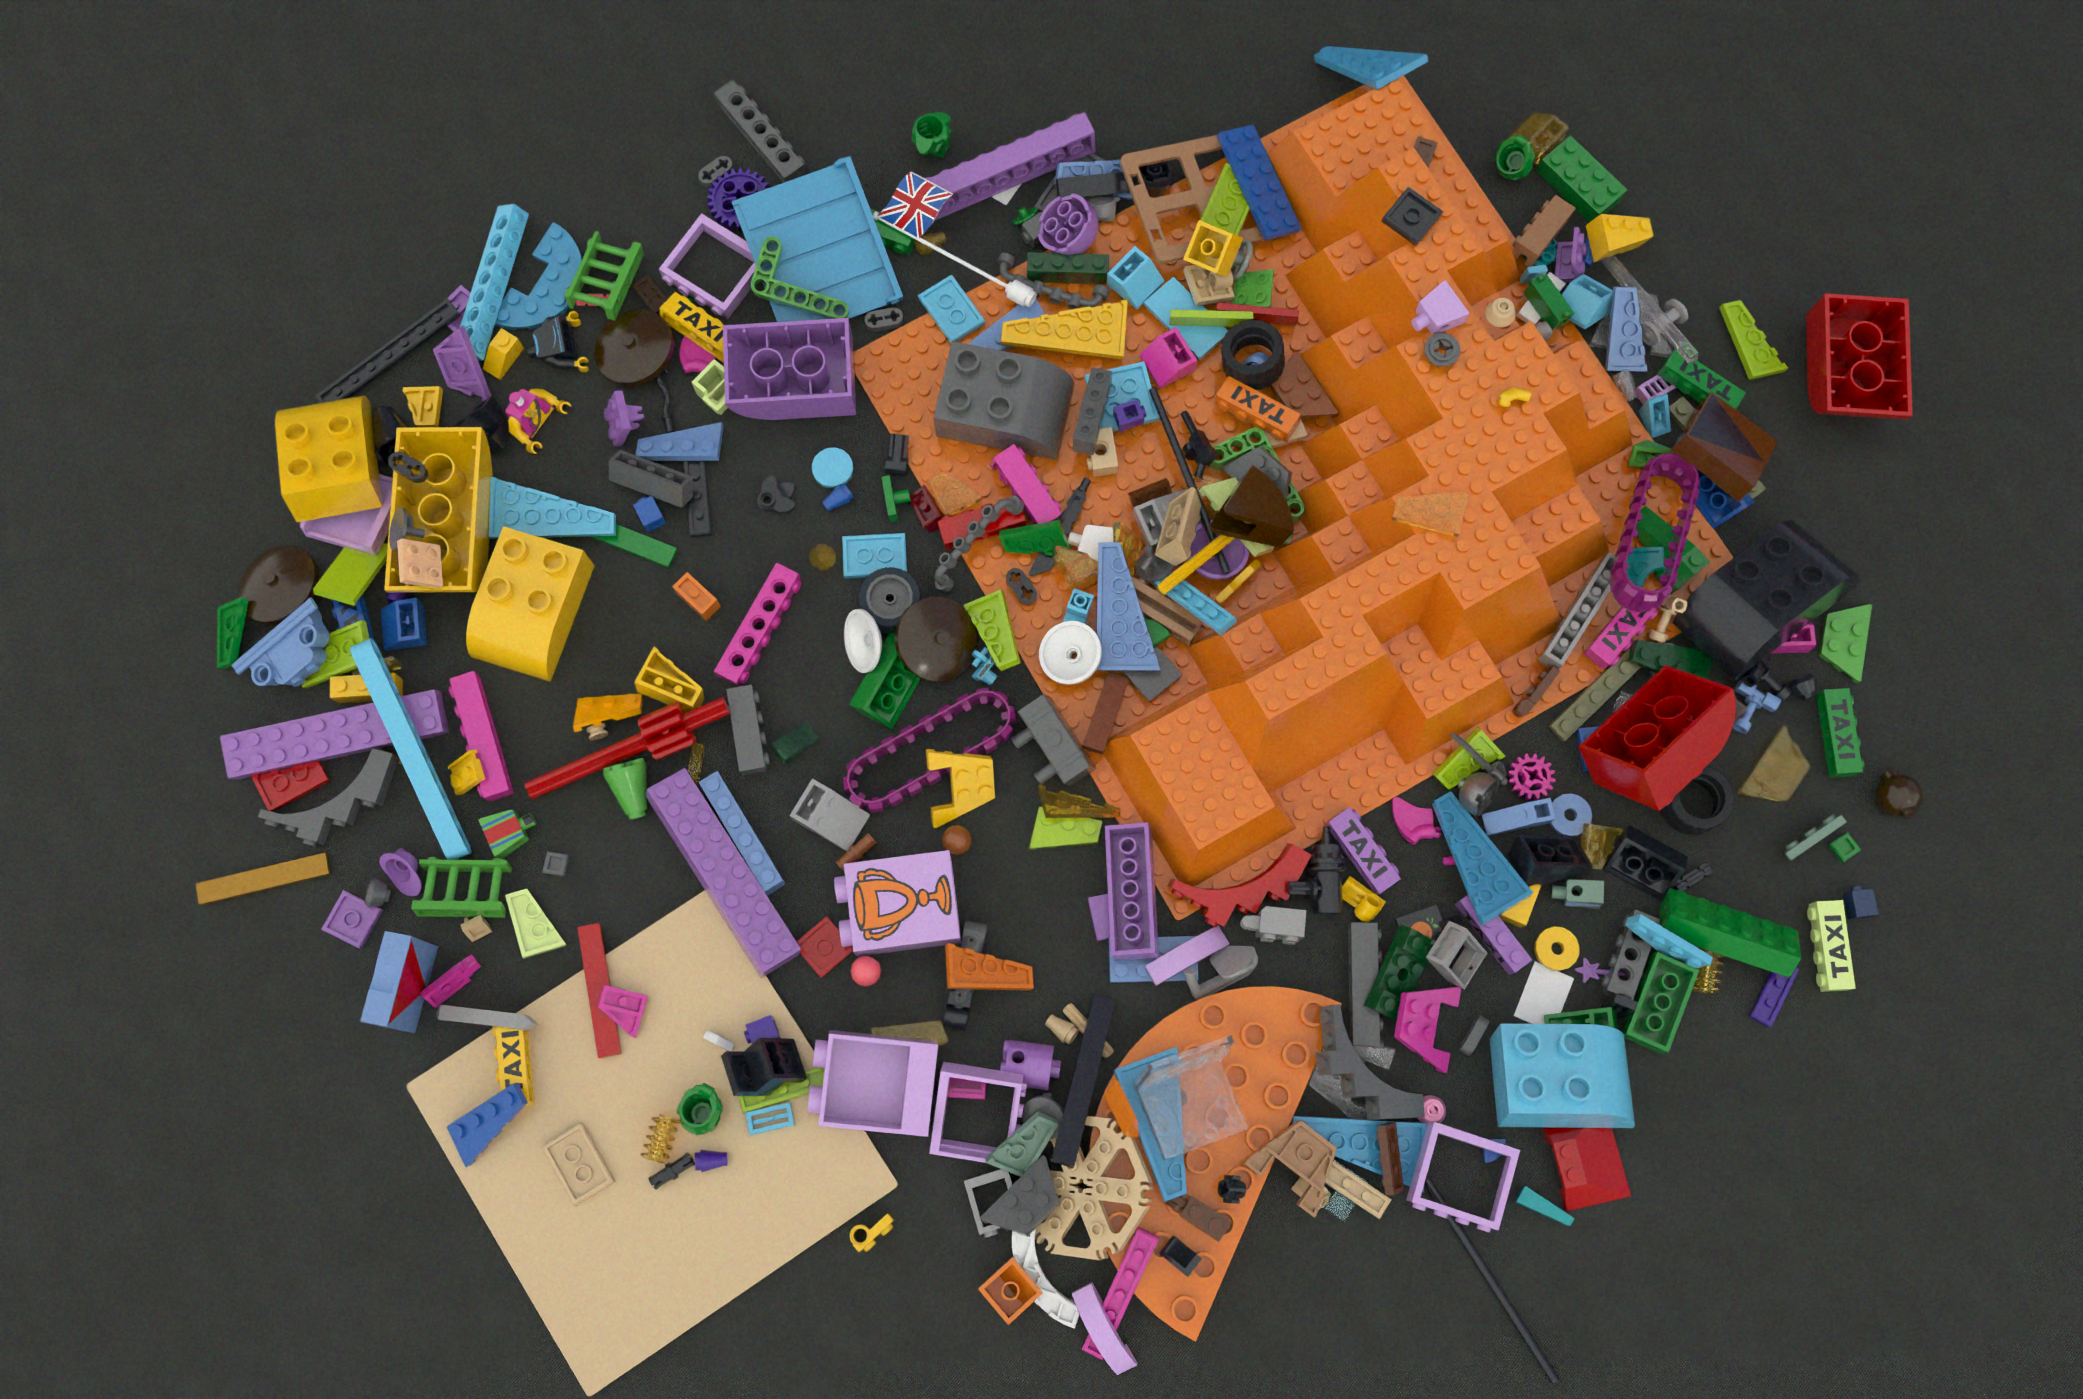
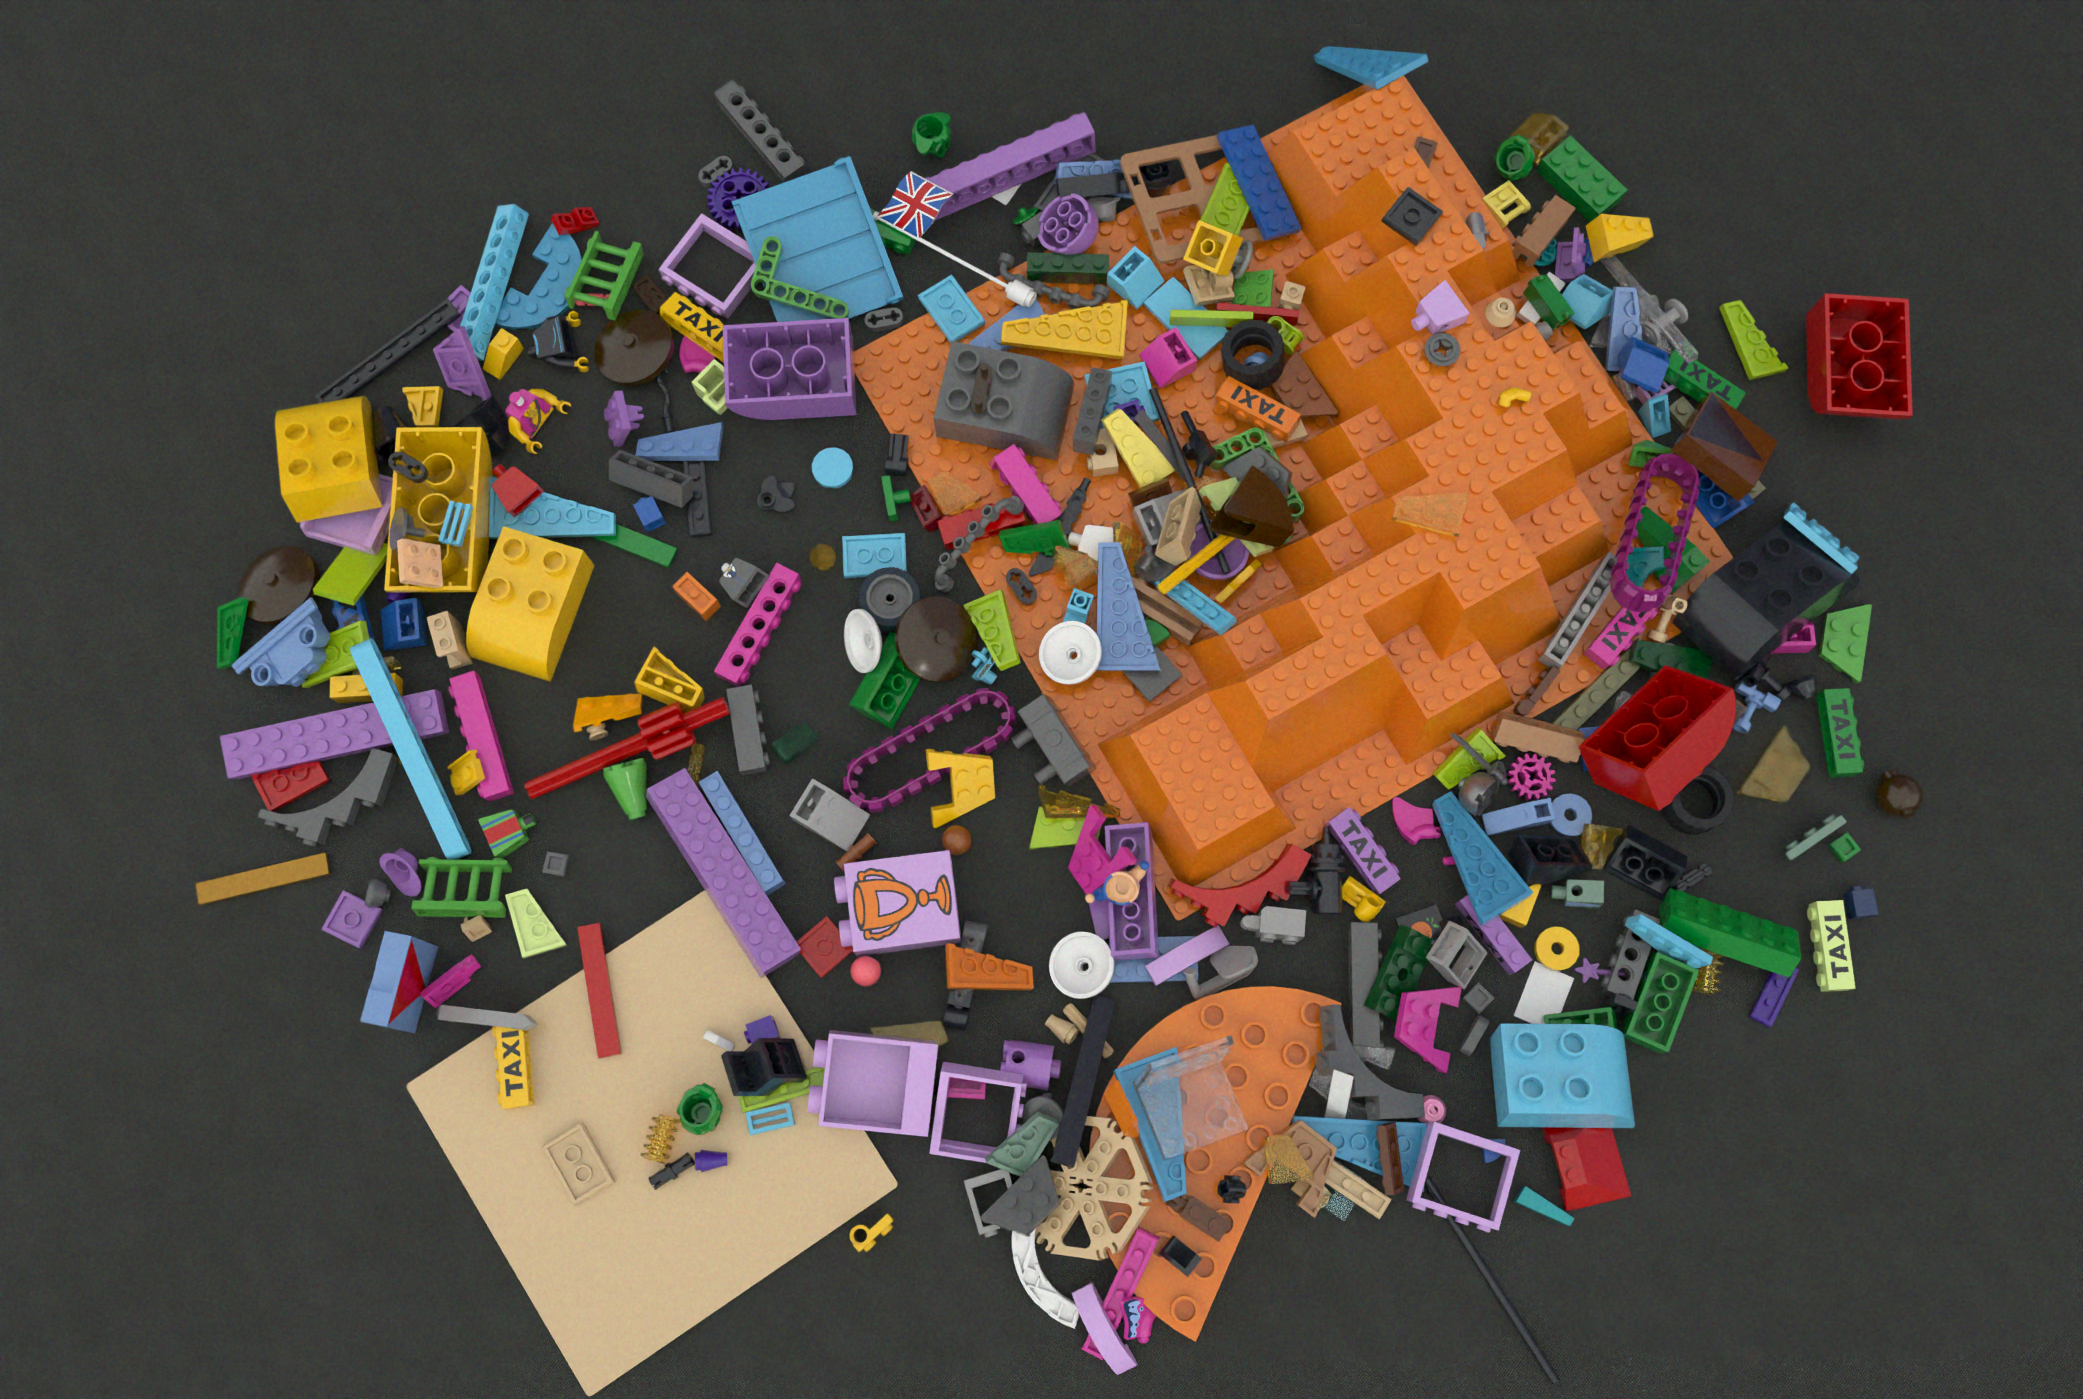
blue wing [447,1083,528,1167] -> none
dark pink wing [597,984,648,1038] -> none
blue cone [822,483,854,511] -> none
clear yellow cone [915,231,946,255] -> none
orange slope [978,1257,1043,1325] -> none
copper tile [1082,671,1129,755] -> none
medium azure tile [1520,264,1548,284] -> none
none -> tan panel [427,611,473,670]
none -> medium azure tile [438,500,473,547]
none -> red torso [491,465,544,518]
none -> red slope [551,207,599,235]
none -> dark grey torso [719,558,770,608]
none -> dark brown piece [971,363,992,414]
none -> white dish [1049,932,1114,999]
none -> dark pink wing [1068,805,1137,895]
none -> light nougat piece [1085,861,1150,905]
none -> light yellow wing [1101,409,1175,488]
none -> dark pink arm [1120,1296,1156,1343]
none -> dark grey sticker [1134,409,1192,481]
none -> clear yellow wing [1265,1134,1314,1184]
none -> lime piece [1268,316,1305,355]
none -> tan bracket [1278,281,1305,310]
none -> white sticker [1325,1070,1353,1118]
none -> dark grey tile [1462,982,1494,1014]
none -> flat silver arm [1465,212,1489,250]
none -> light yellow plate [1482,180,1531,229]
none -> medium nougat brick [1491,710,1586,763]
none -> blue slope [1618,336,1669,393]
none -> medium azure hinge [1783,502,1860,574]

